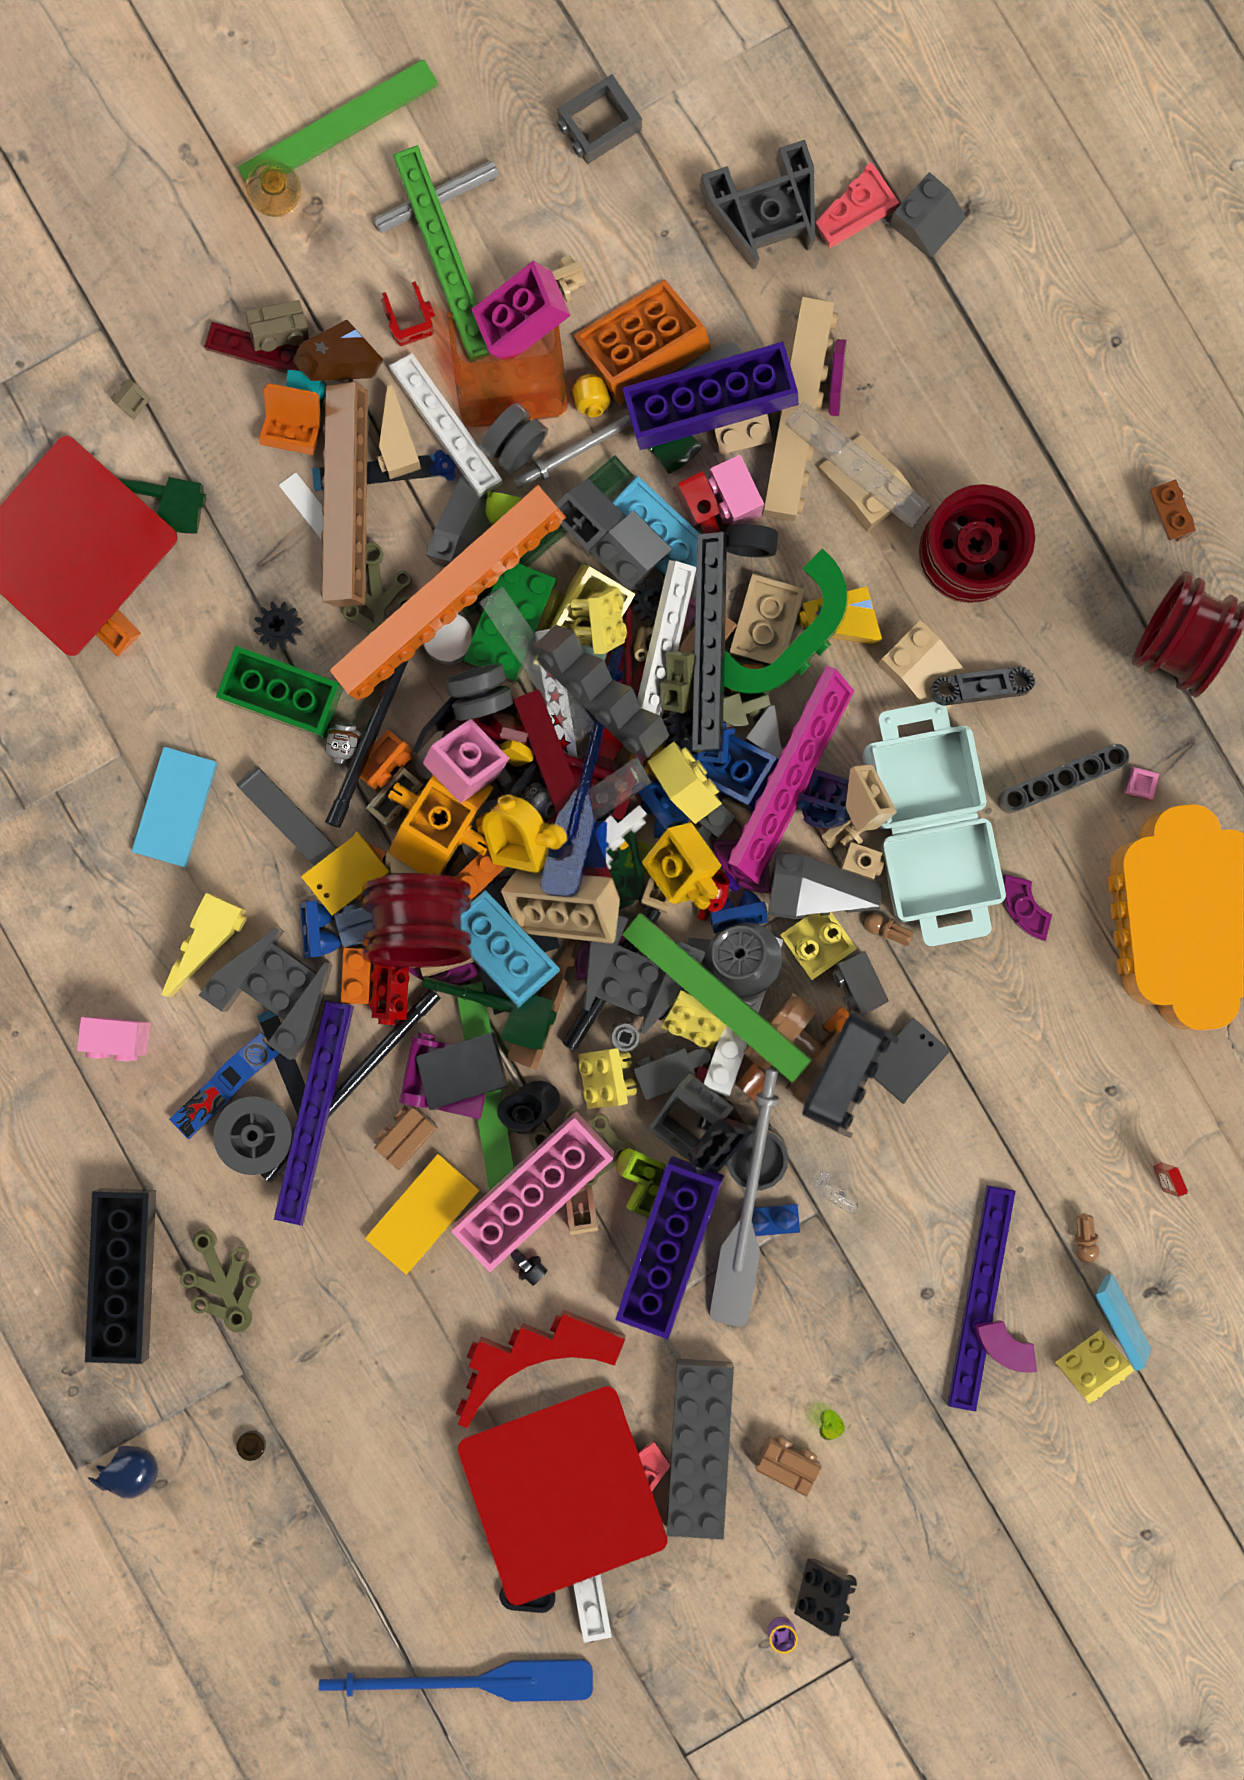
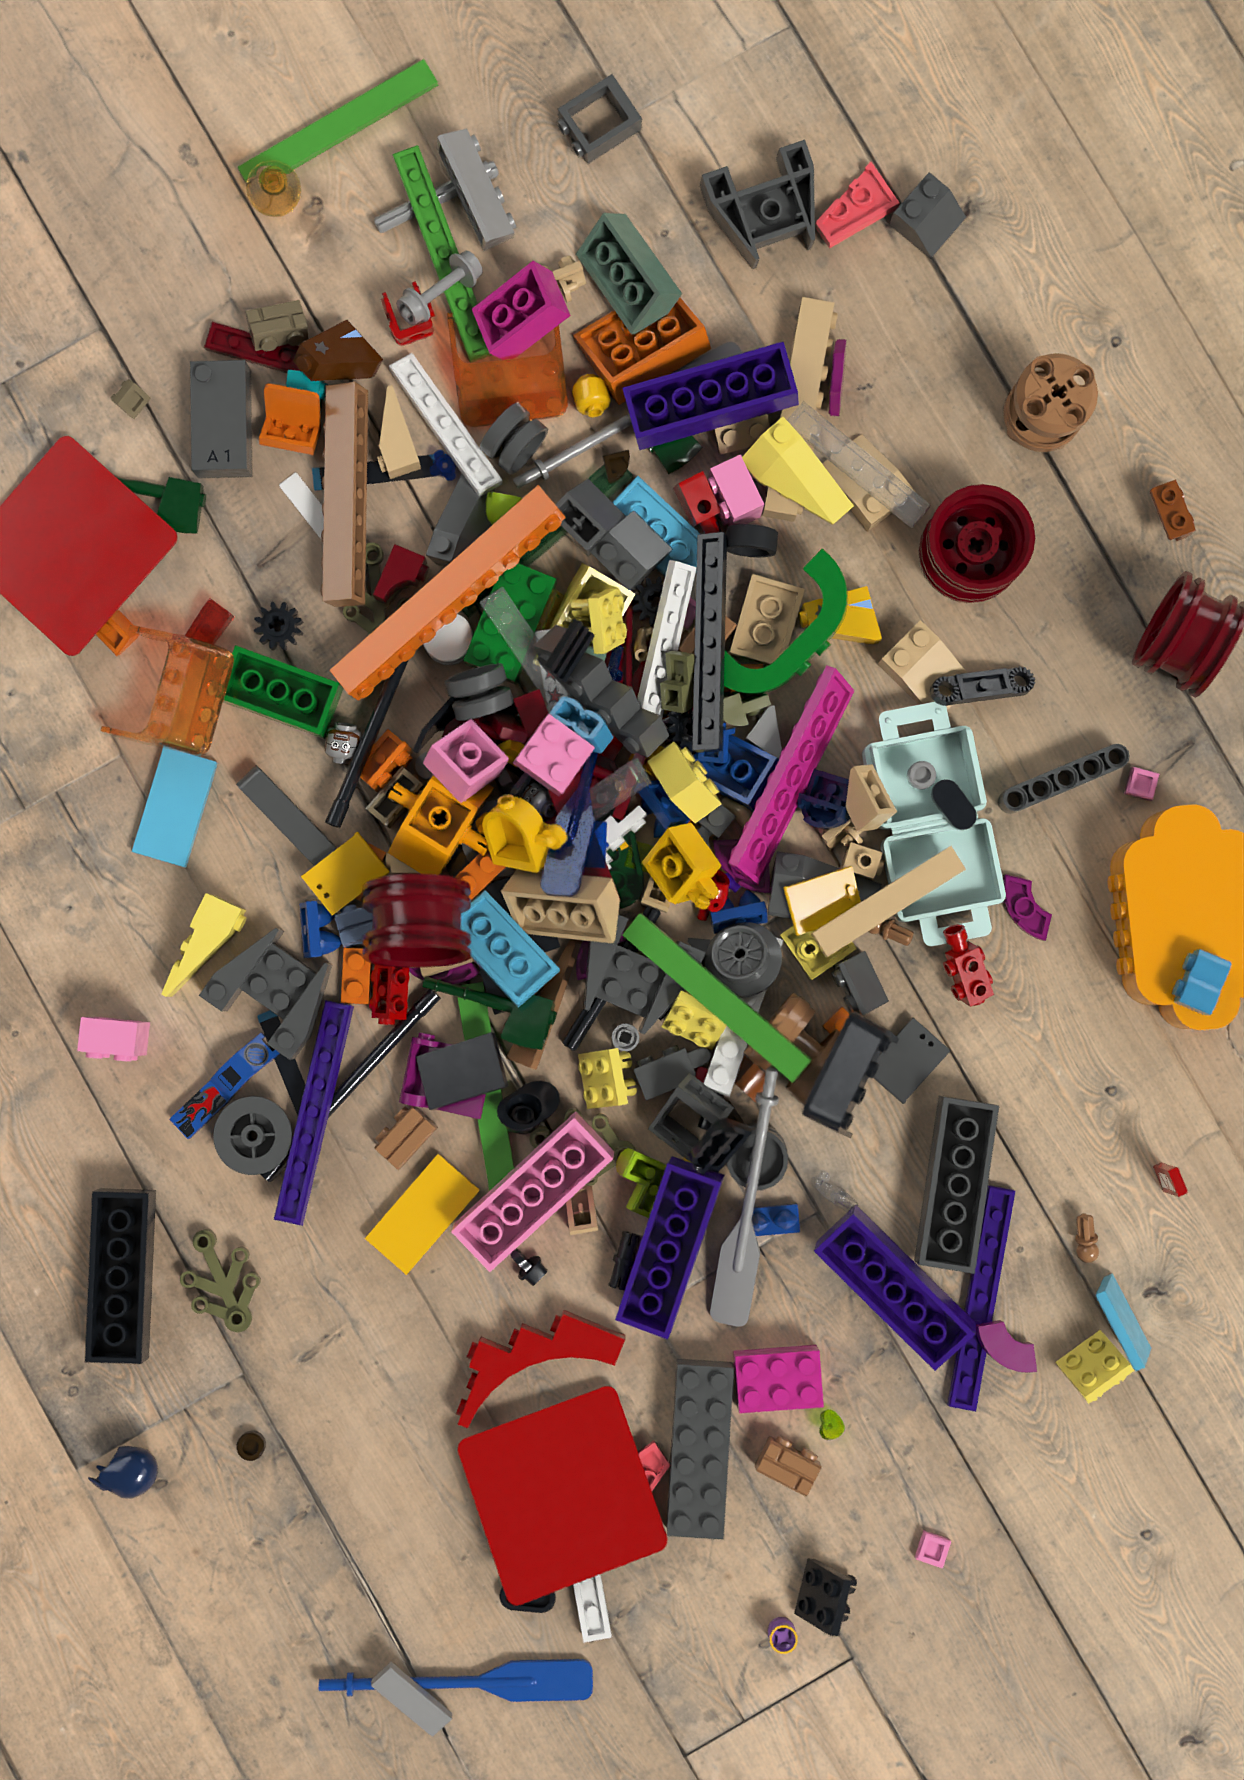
none -> clear orange windscreen [100,625,234,756]
none -> clear red slope [179,598,235,661]
none -> dark grey brick [190,360,253,478]
none -> light grey tile [371,1662,452,1737]
none -> dark red arch [373,544,429,604]
none -> light grey piece [396,250,483,325]
none -> light grey slope [437,129,516,251]
none -> bright pink brick [513,714,595,796]
none -> black tile [544,618,595,683]
none -> dark azure brick [550,697,614,753]
none -> sand green slope [576,213,682,334]
none -> dark brown tile [602,450,630,484]
none -> black pin [608,1231,640,1290]
none -> dark pink brick [733,1345,824,1413]
none -> light yellow wedge [742,417,854,525]
none -> container [783,866,861,936]
none -> tan tile [811,846,966,958]
none -> dark purple brick [814,1204,976,1371]
none -> light grey tile [907,761,936,790]
none -> dark grey brick [914,1096,999,1274]
none -> bright pink tile [915,1530,951,1568]
none -> black tile [931,779,977,830]
none -> red brick [943,924,994,1007]
none -> medium nougat piece [1004,353,1098,452]
none -> dark azure brick [1172,949,1232,1016]

